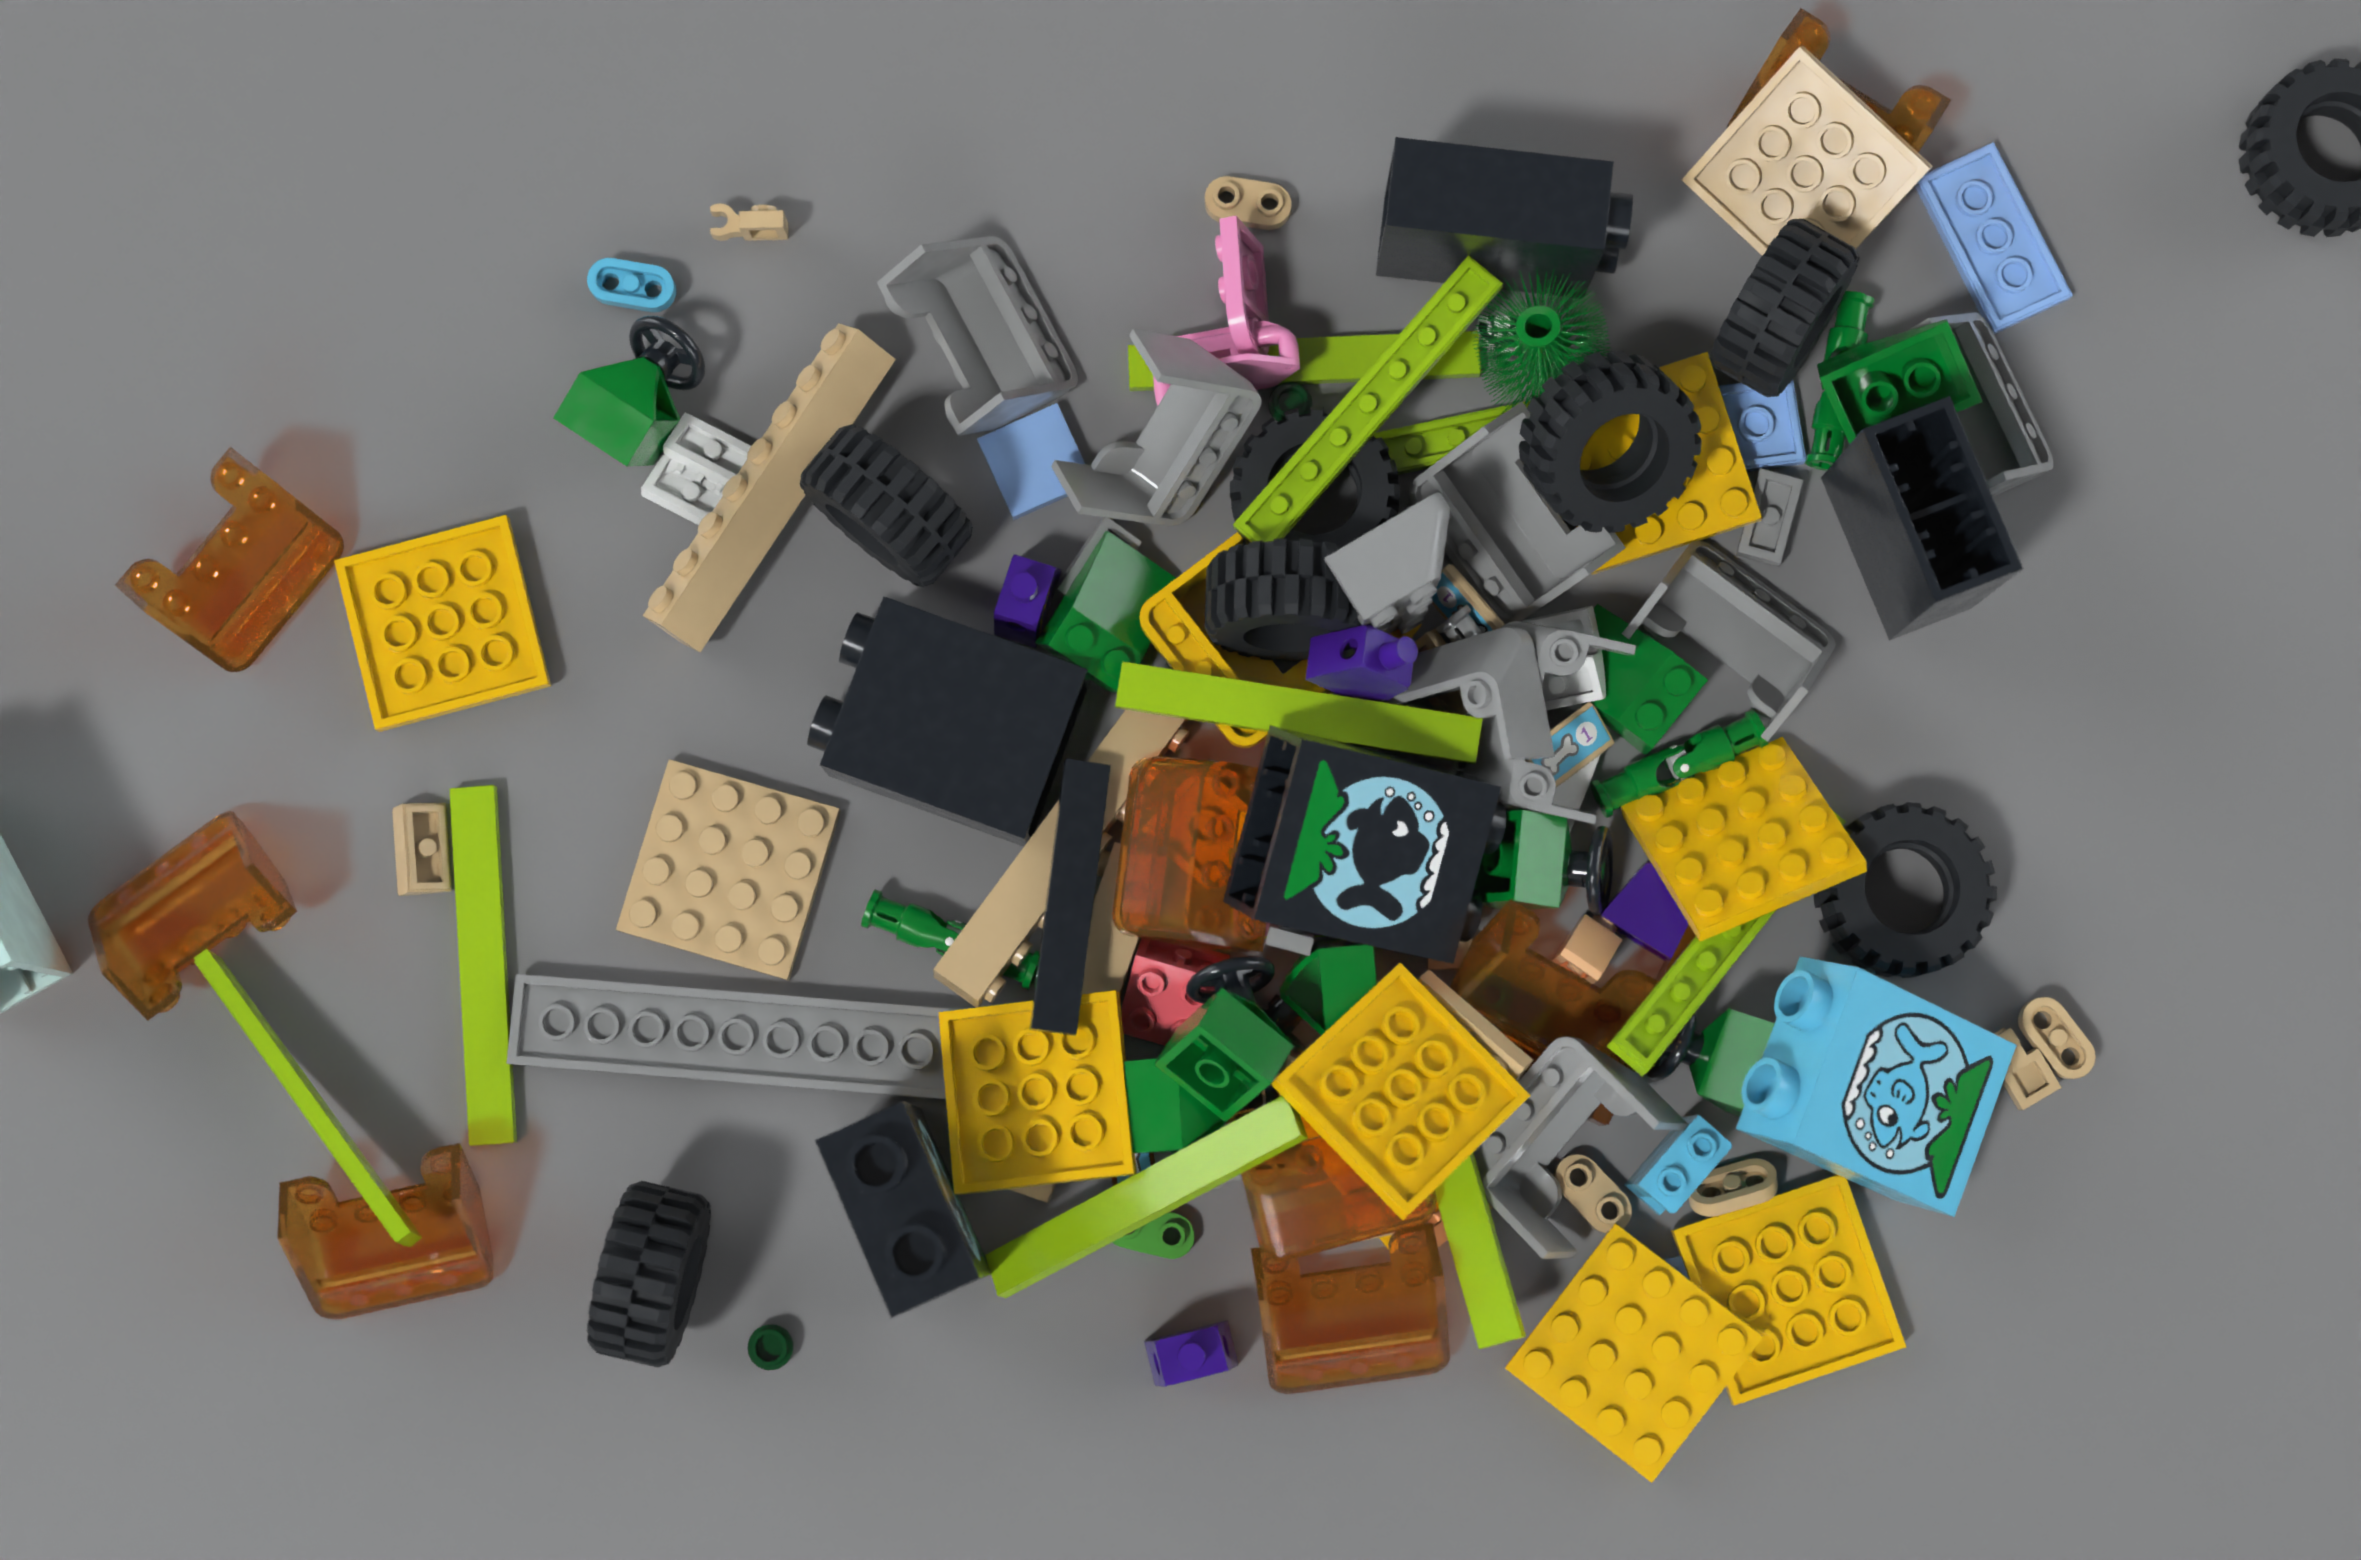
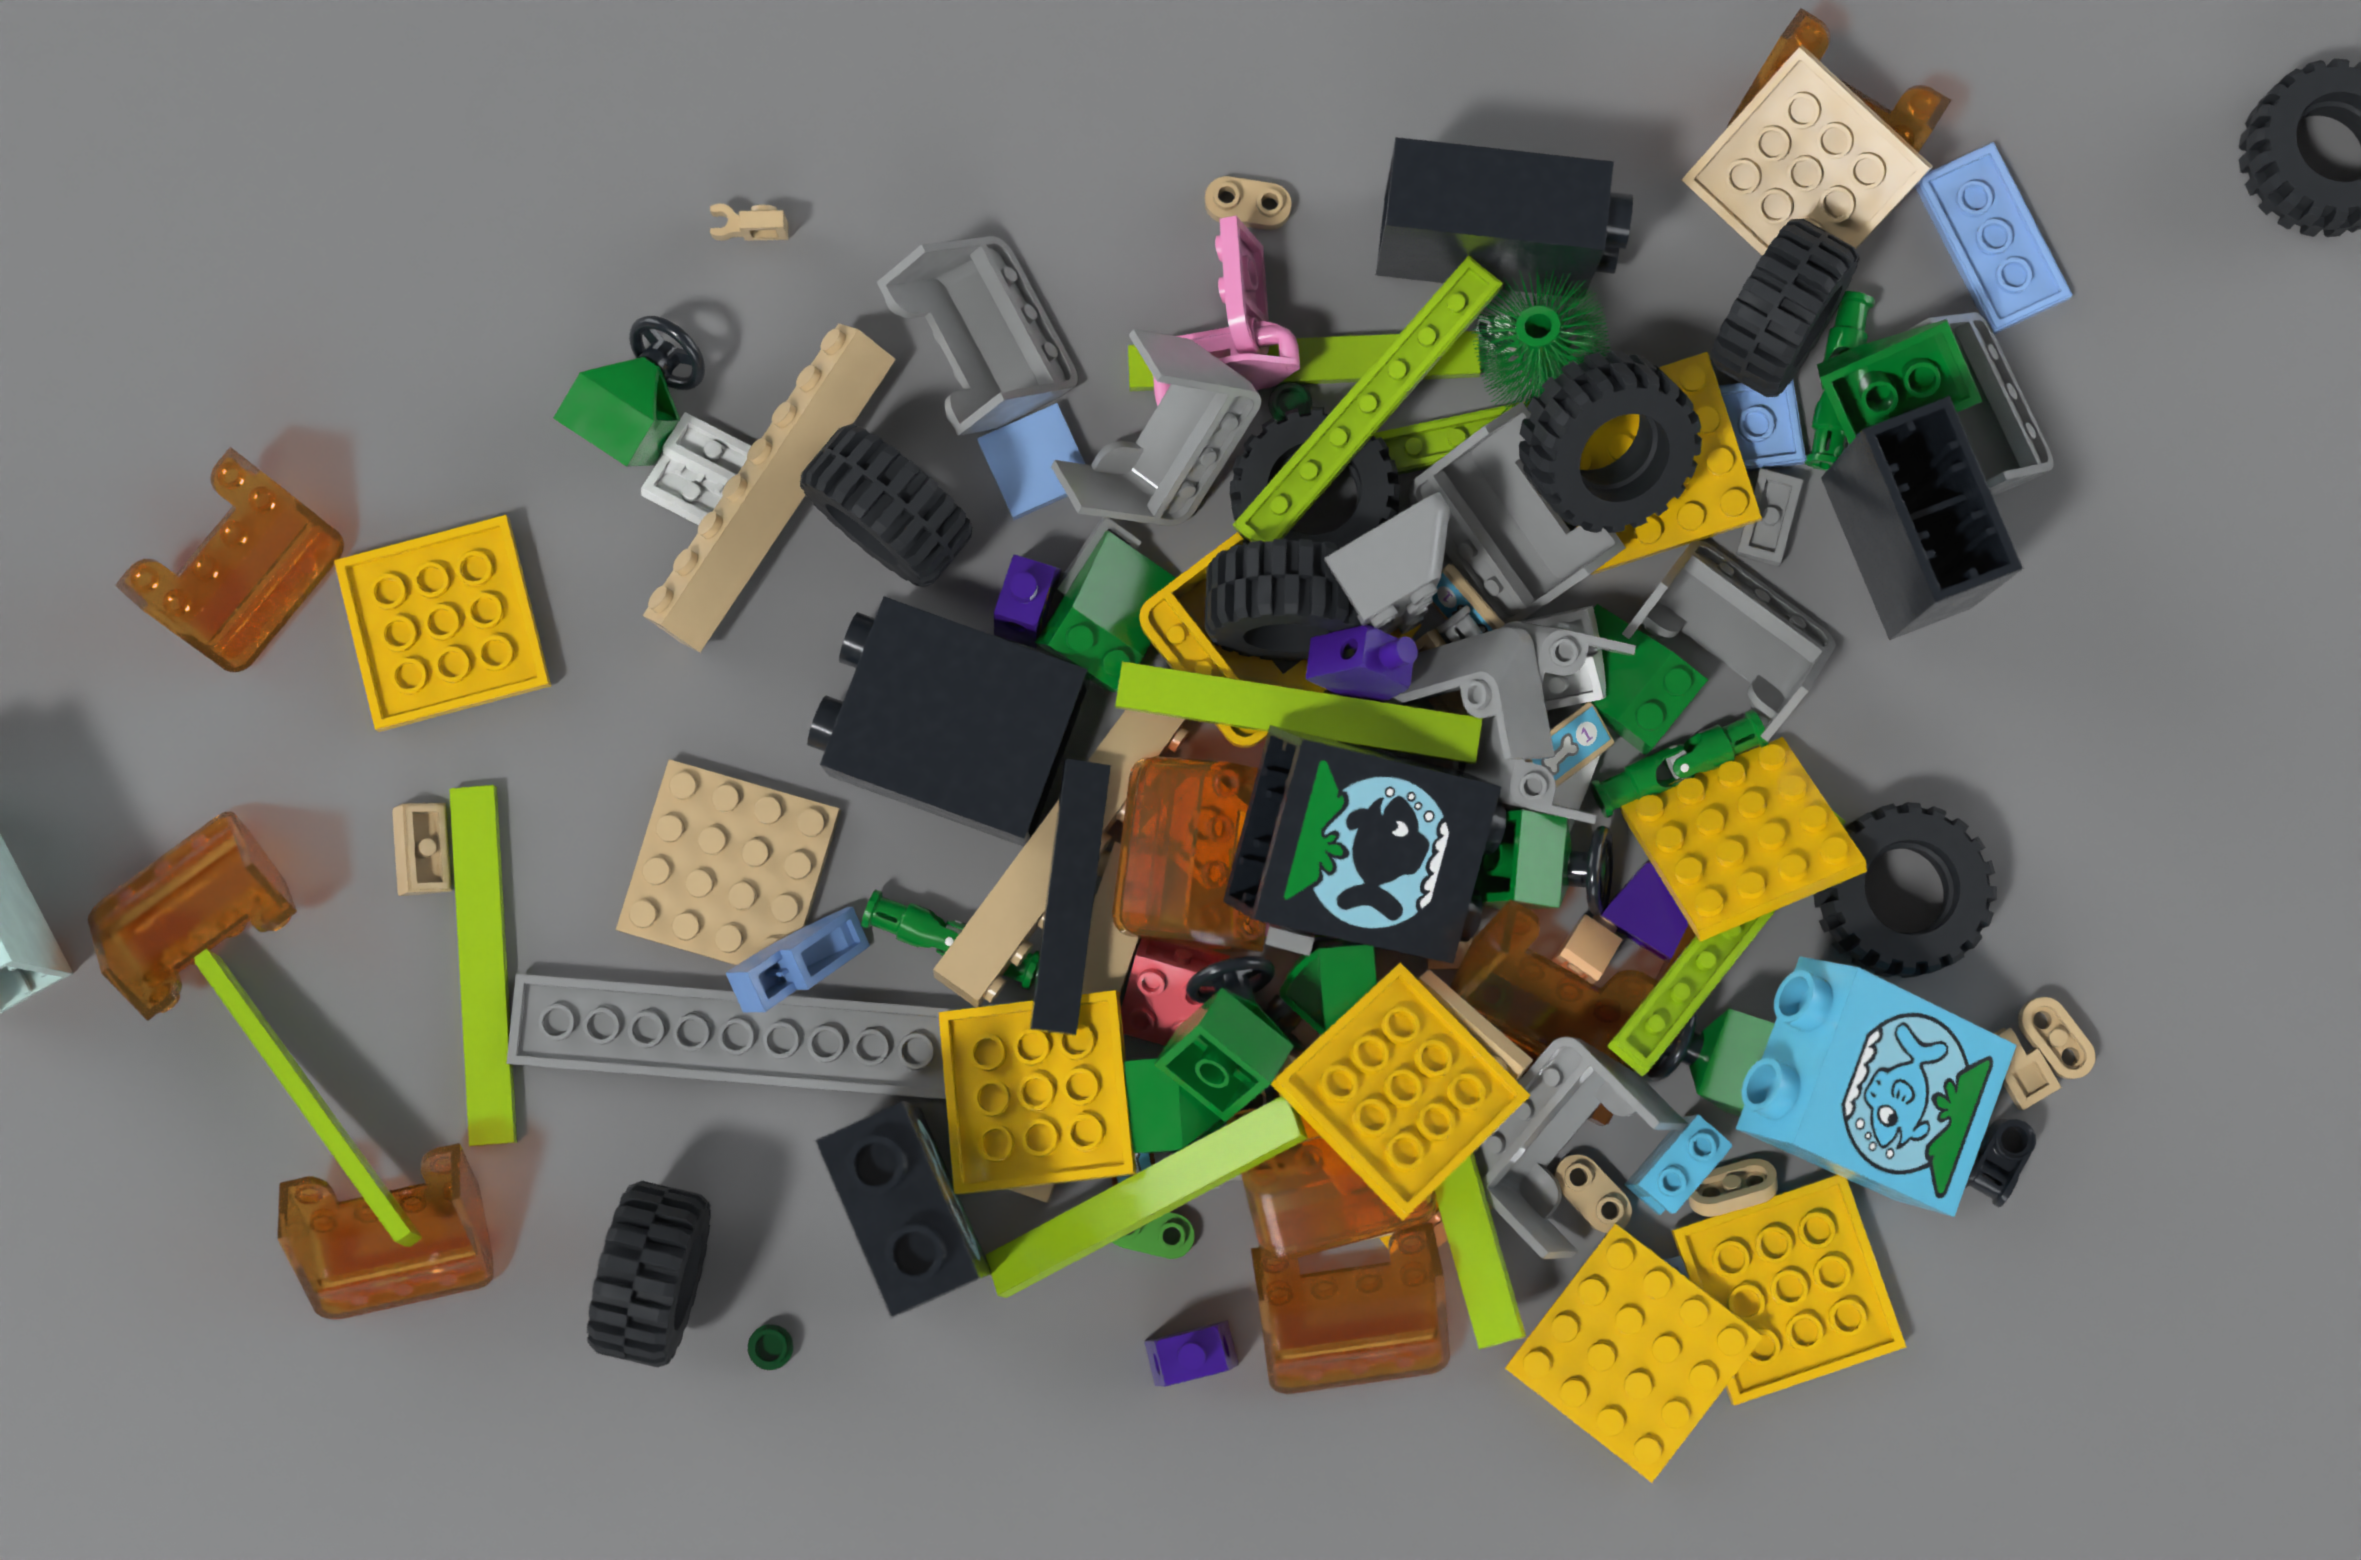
medium azure plate [587,258,676,312] -> none
none -> medium blue slope [726,907,870,1013]
none -> black piece [1965,1119,2036,1208]

